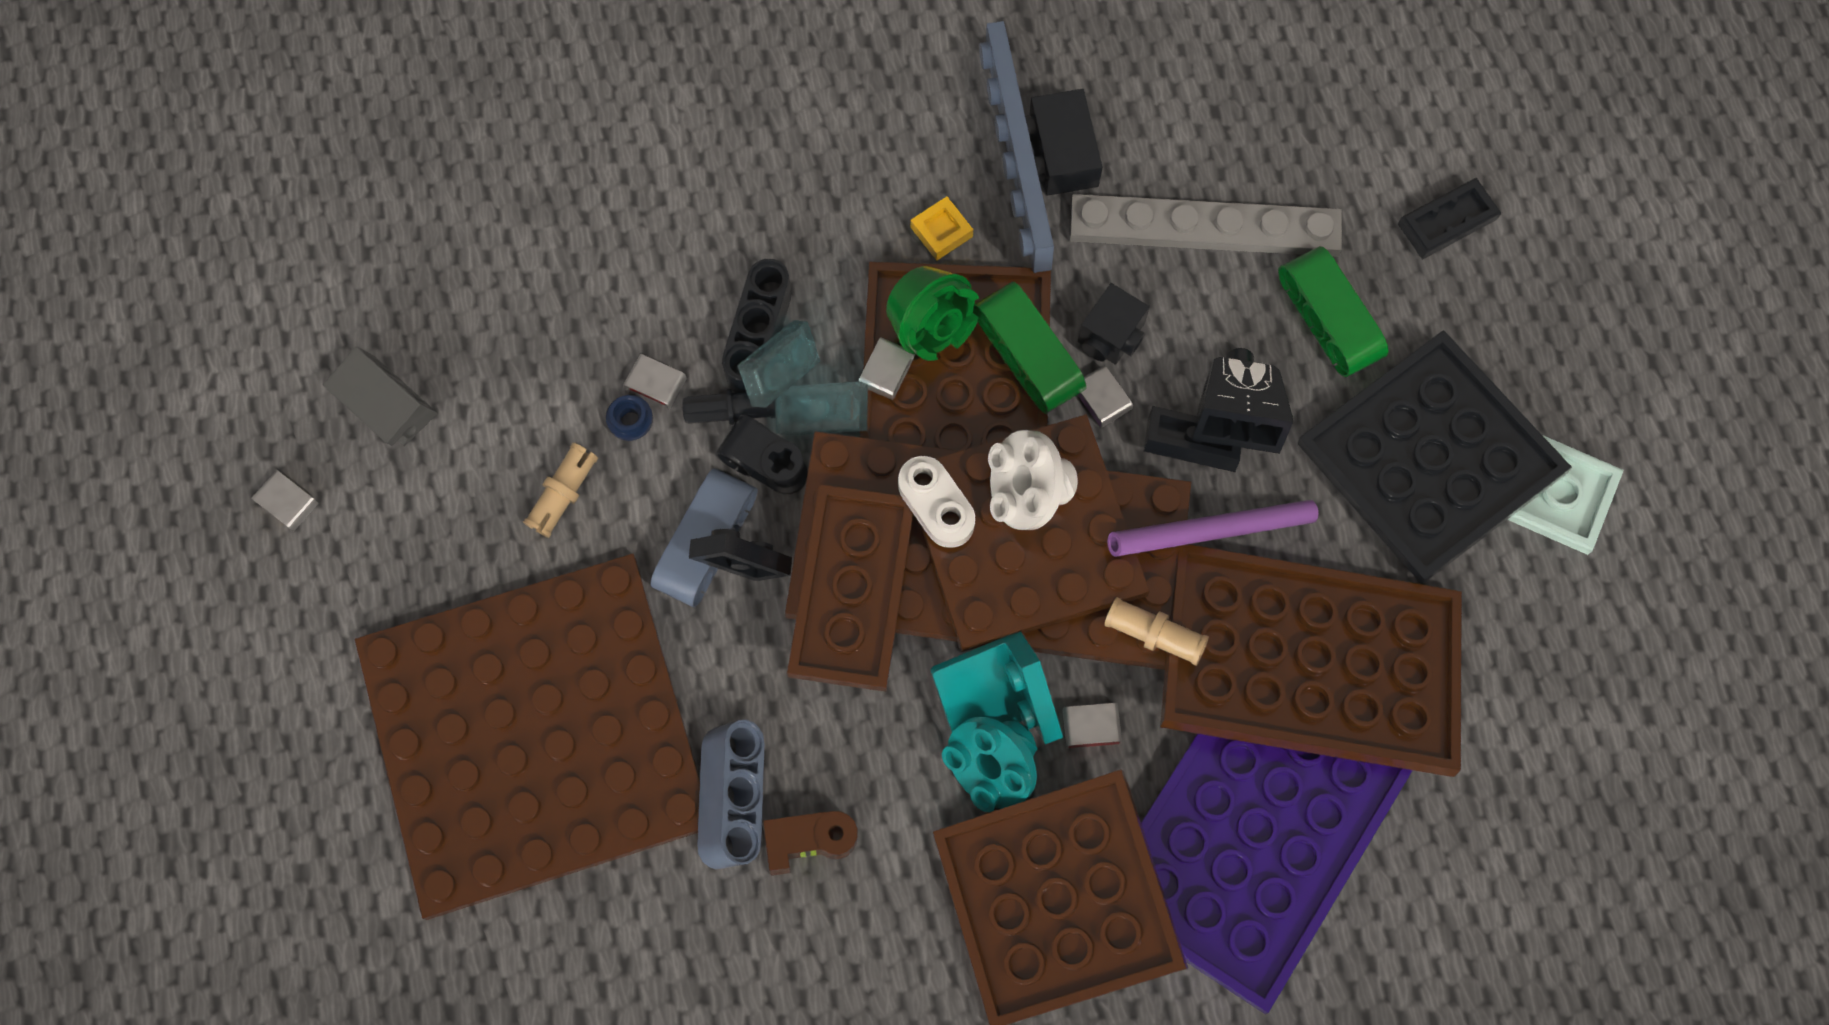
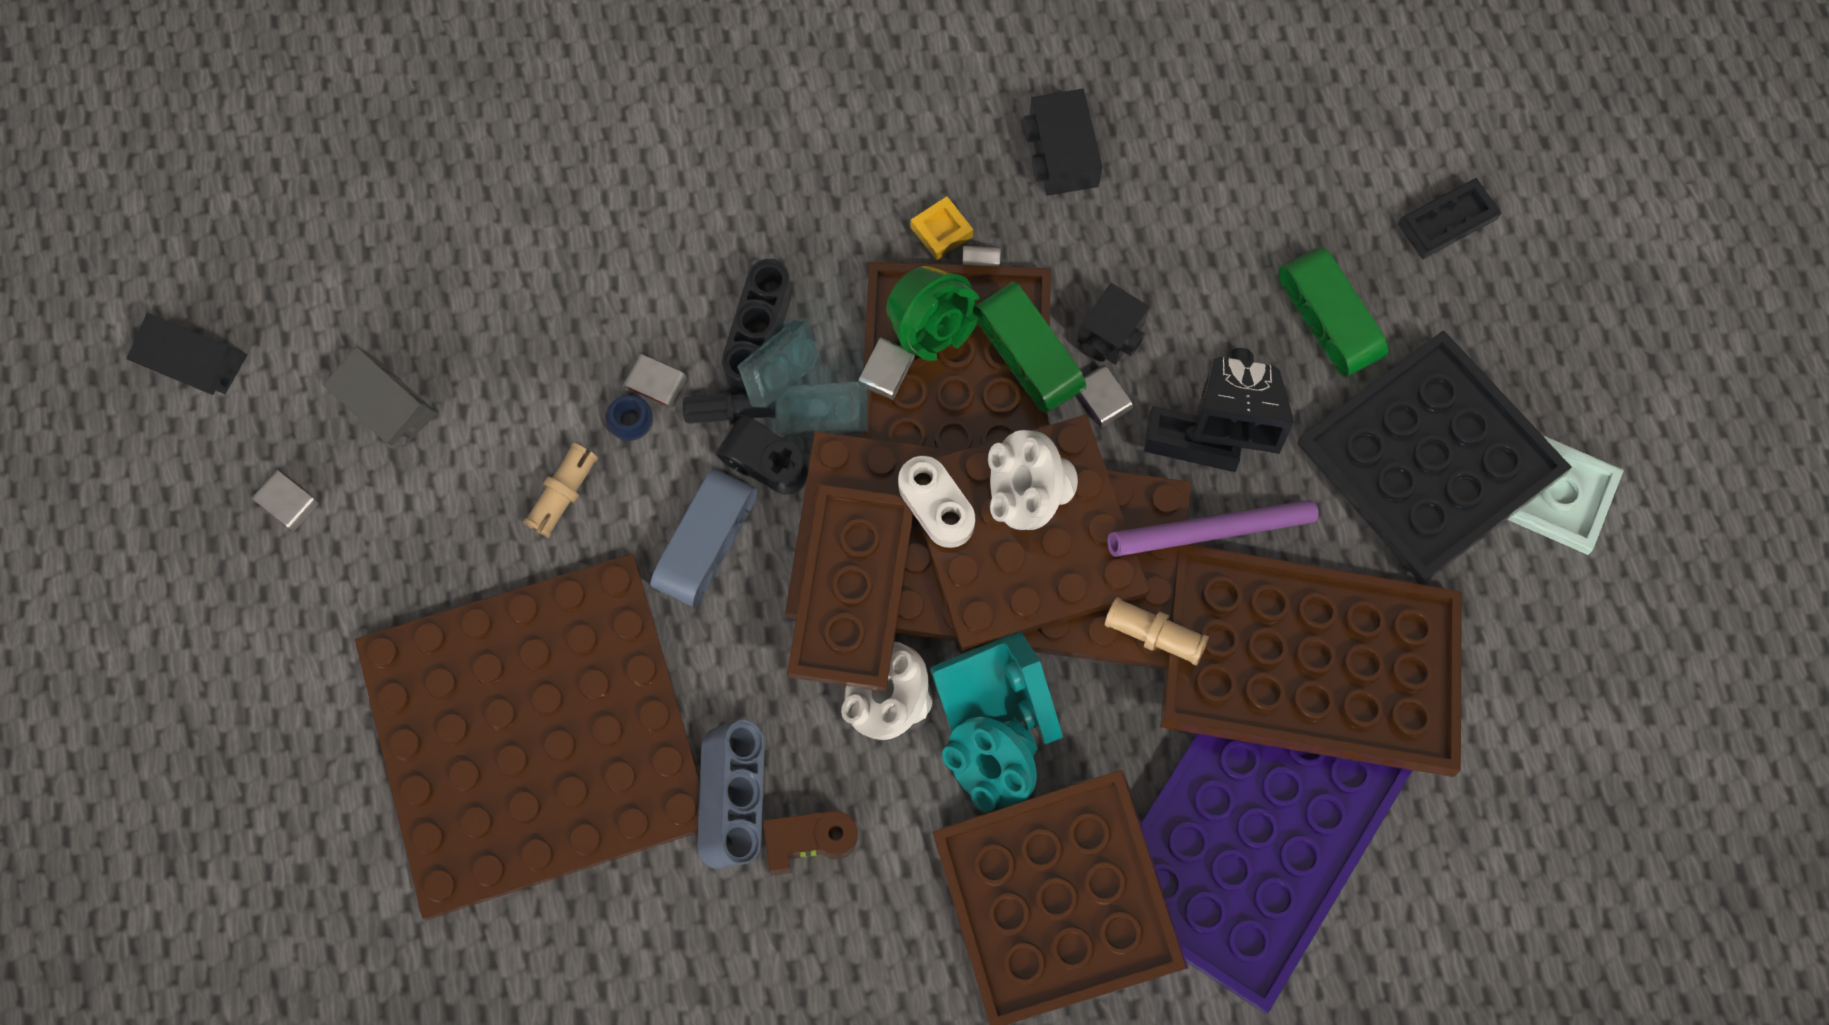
black plate [689,529,792,581] -> none
sand blue plate [979,21,1054,273] -> none
flat silver piece [1063,703,1122,748] -> none
light grey plate [1070,194,1342,257] -> none
none -> black hinge [126,313,247,395]
none -> white plate [841,642,933,740]
none -> flat silver piece [963,246,1000,267]

